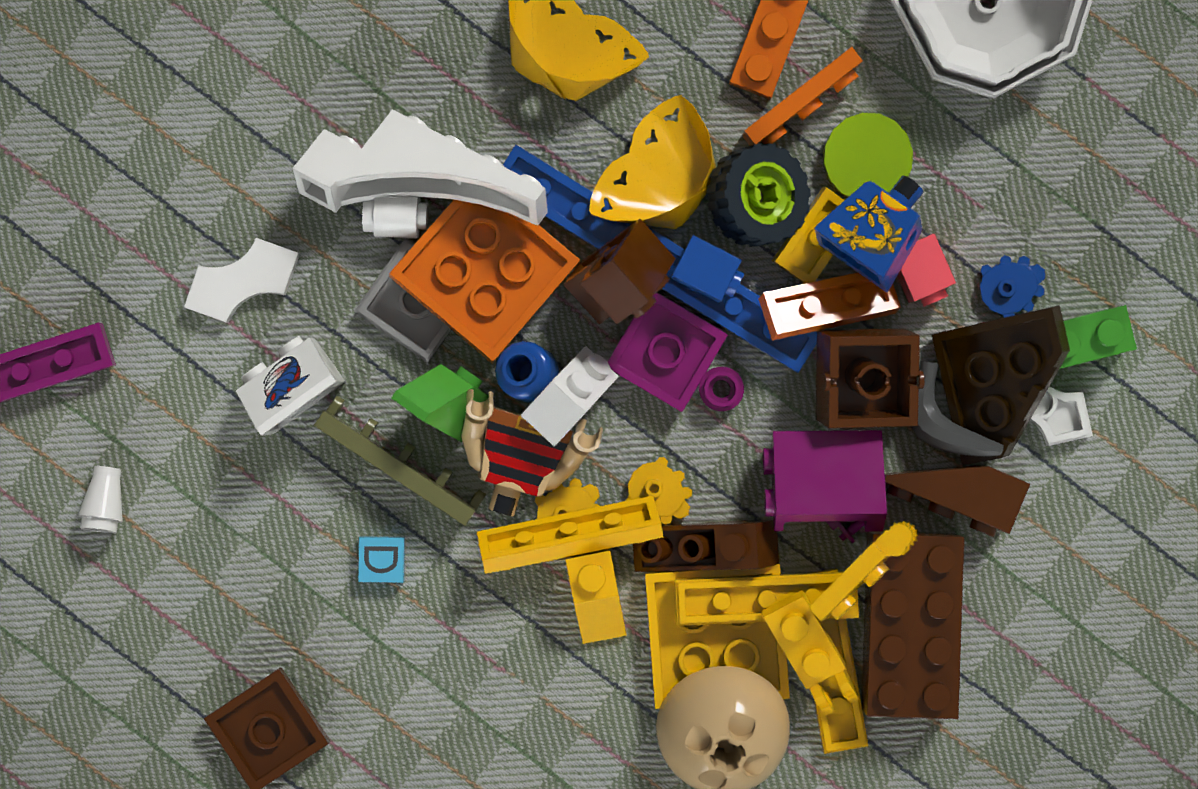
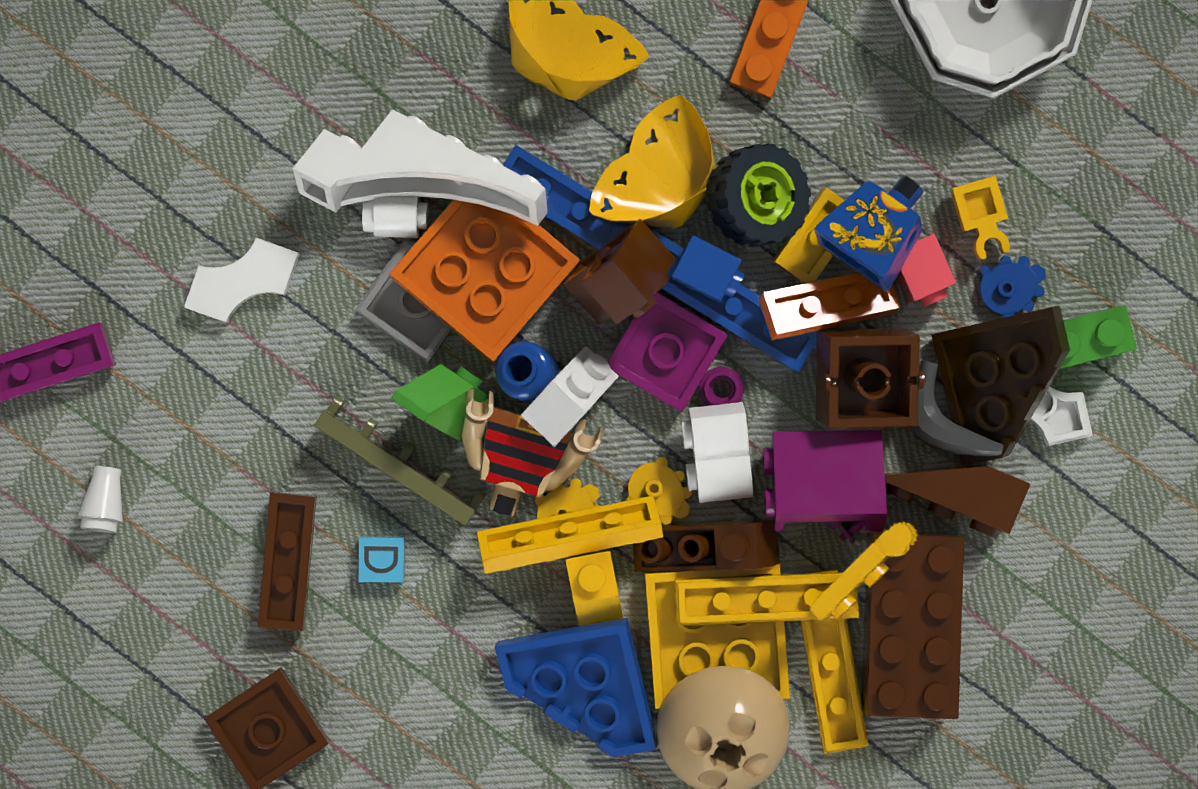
white slope [236,336,346,436] -> none
orange plate [742,47,863,146] -> none
yellow hinge [762,590,860,716] -> none
lime tile [823,113,913,198] -> none
none -> reddish brown plate [257,492,317,631]
none -> blue plate [495,618,658,757]
none -> white brick [681,402,753,503]
none -> yellow plate [950,175,1010,260]

